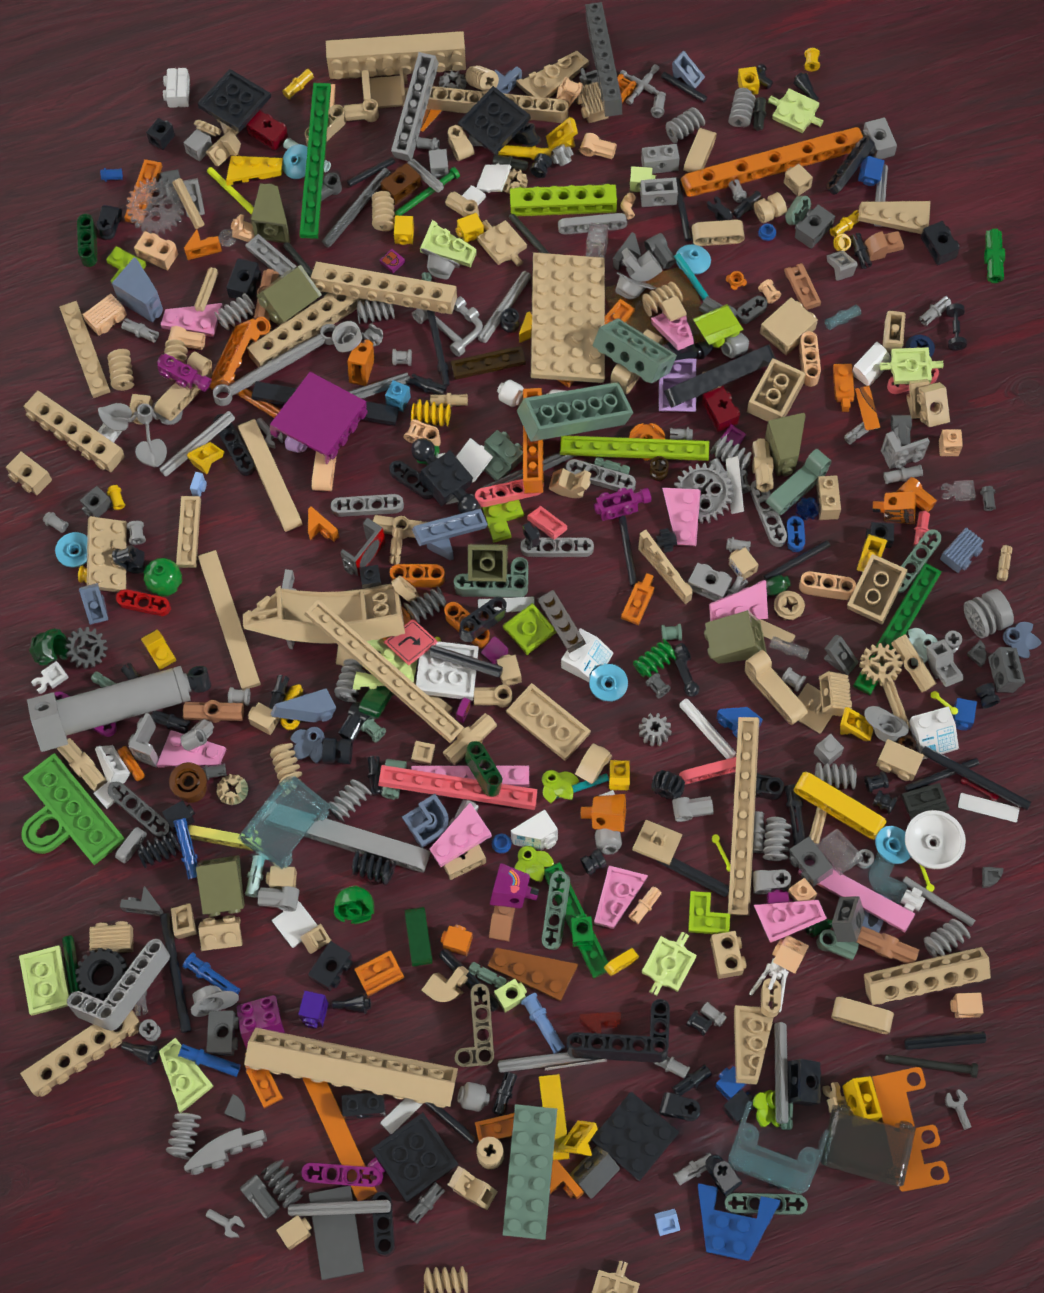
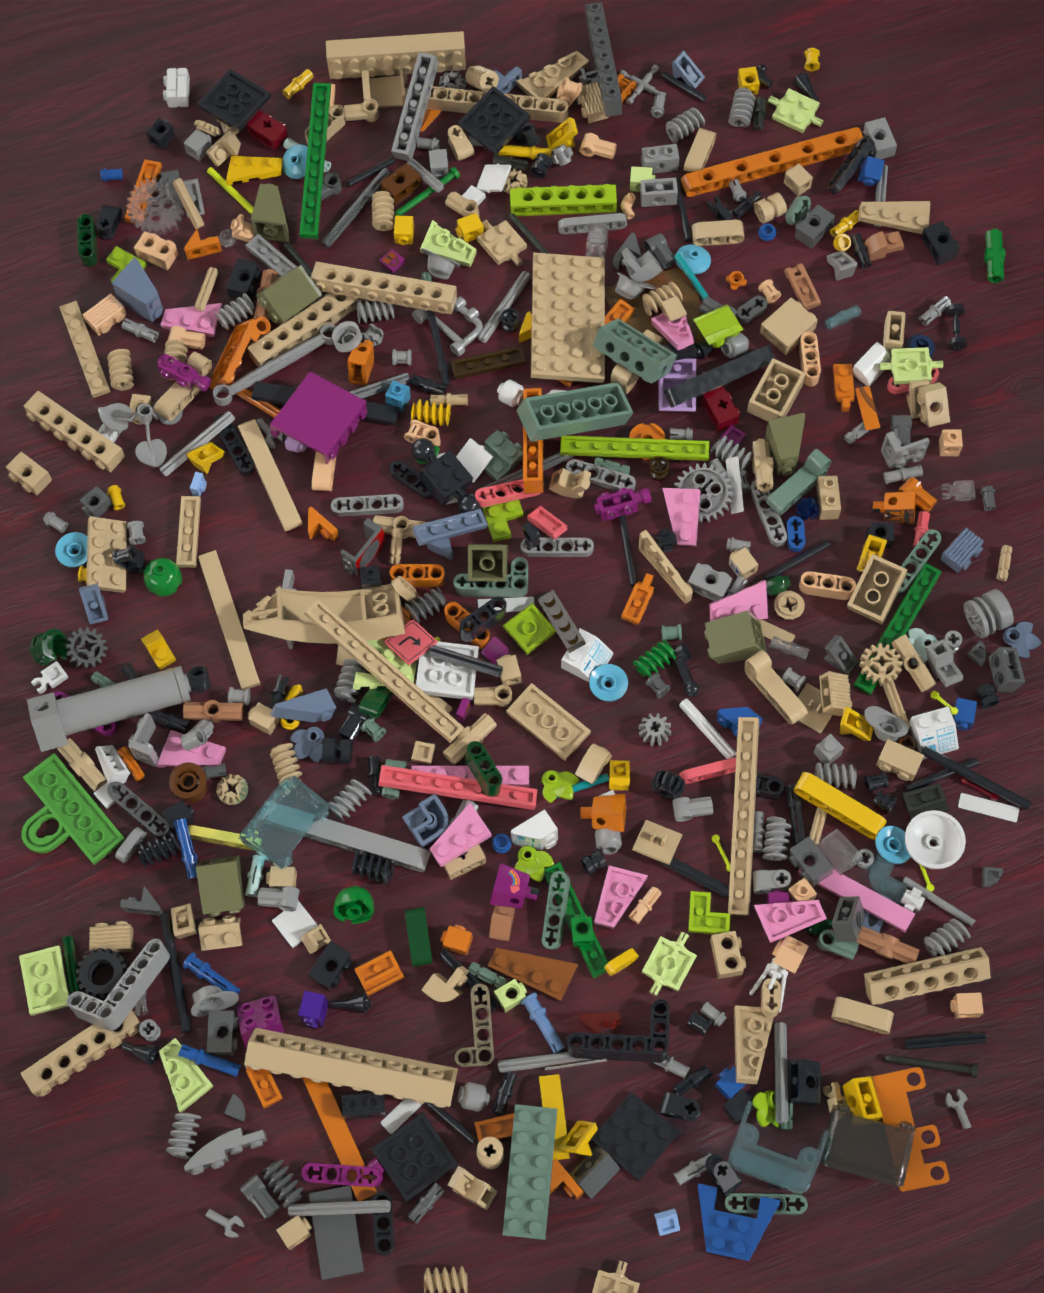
red beam [116,589,171,616] -> none

